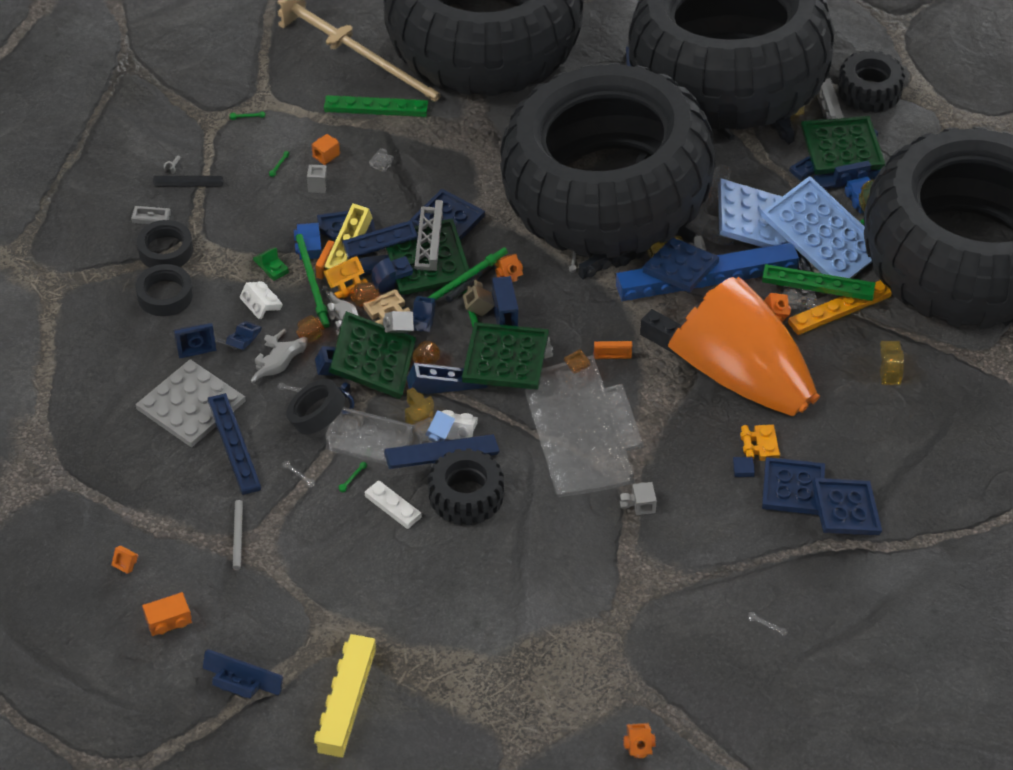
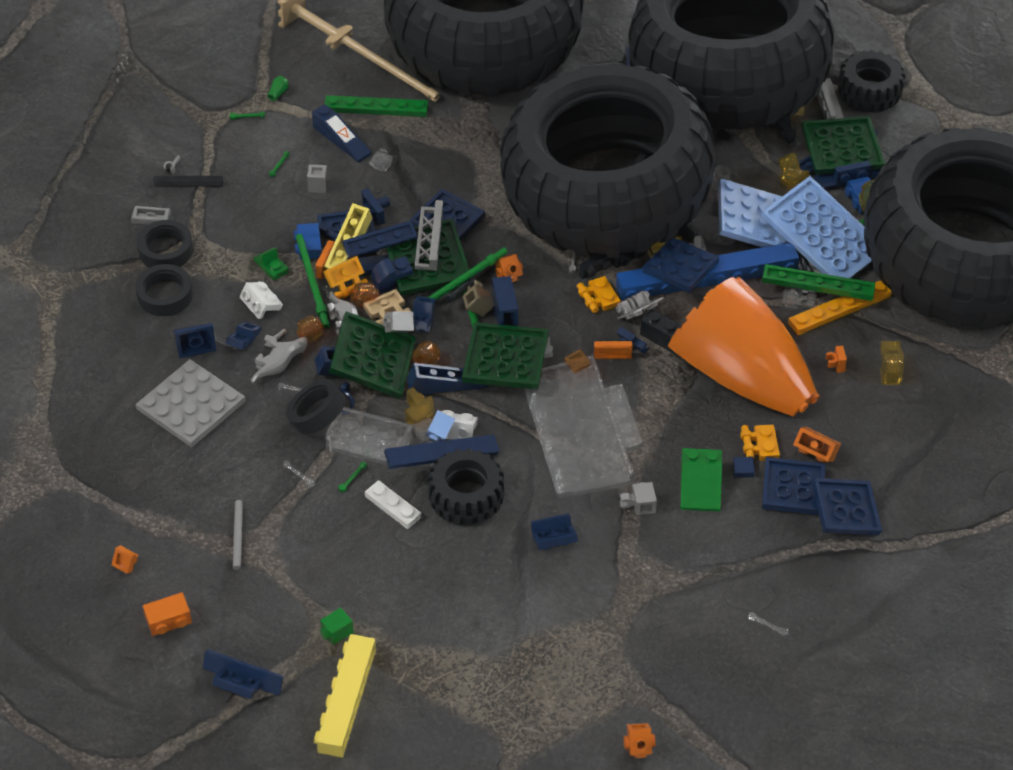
dark blue tile [208,393,261,495] -> none
orange brick [312,134,340,165] -> none
orange brick [764,293,791,322] -> none
none -> green cone [267,76,289,101]
none -> dark blue slope [312,104,371,163]
none -> green brick [319,607,354,645]
none -> dark blue tile [361,188,391,225]
none -> dark blue bracket [531,513,578,550]
none -> light orange plate [577,276,621,313]
none -> light grey hinge [616,291,663,320]
none -> dark blue plate [617,327,649,354]
none -> green slope [680,448,722,512]
none -> clear yellow brick [778,153,810,191]
none -> orange brick [793,427,842,463]
none -> orange tile [825,346,847,373]

